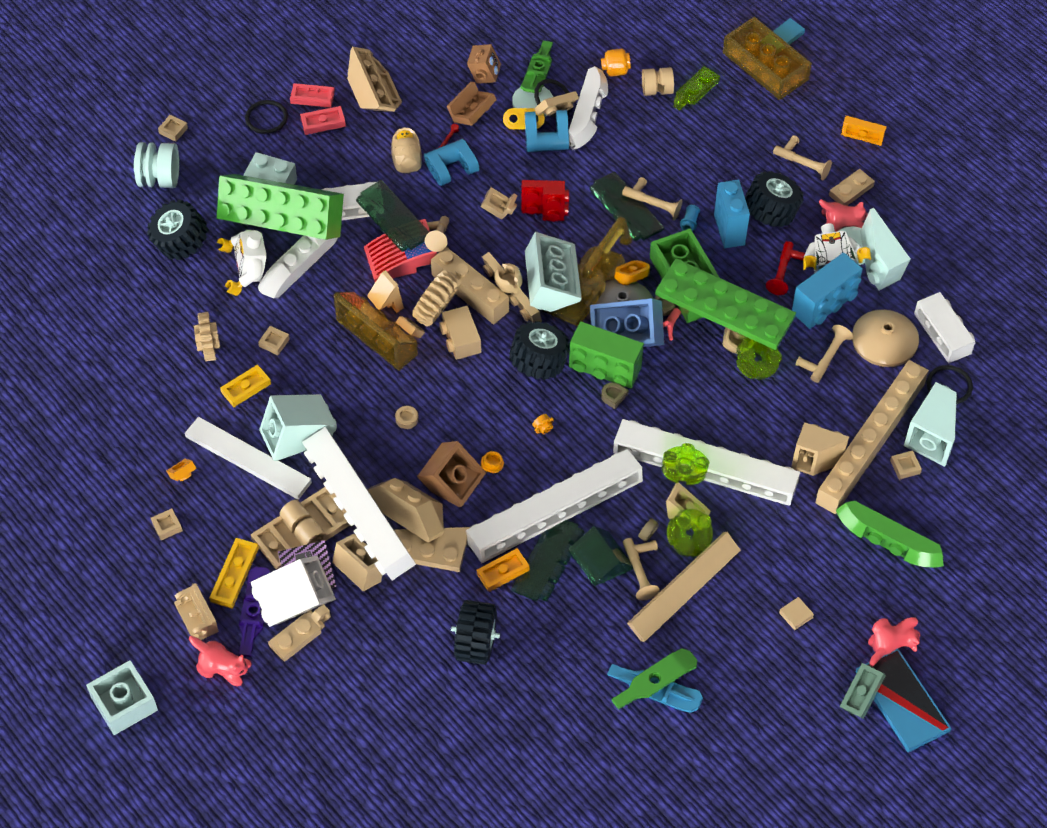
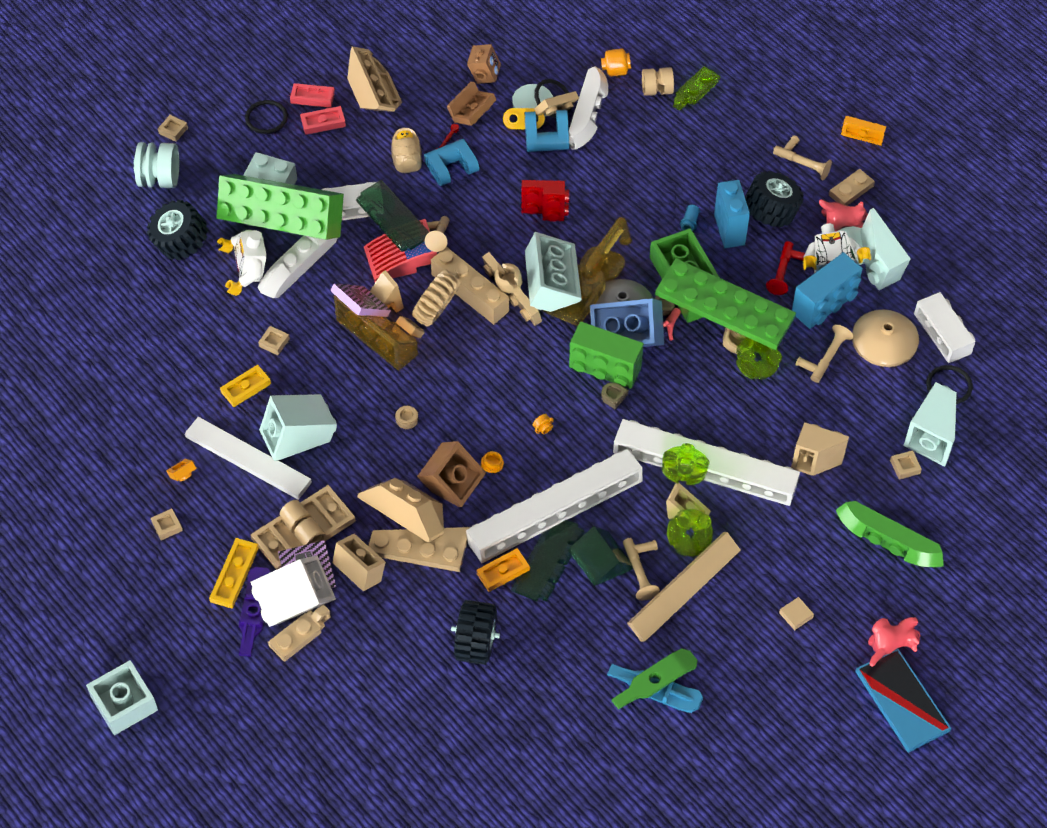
tan hinge [174,583,219,640] -> none
coral animal [189,636,252,686] -> none
tan gear [194,312,220,361] -> none
white brick [302,427,416,580] -> none
tan brick [439,306,481,360] -> none
tan bracket [480,187,518,220] -> none
black wheel [509,321,570,379] -> none
bright green piece [520,40,553,93] -> none
clear green windscreen [590,172,664,241] -> none
light orange plate [614,260,650,285] -> none
tan piece [622,177,682,220] -> none
dark tan tile [638,518,659,542] -> none
clear yellow brick [723,17,812,100] -> none
dark azure tile [762,18,805,54] -> none
tan brick [815,360,929,514] -> none
sand green plate [840,663,886,719] -> none
none -> lavender tile [331,284,391,317]

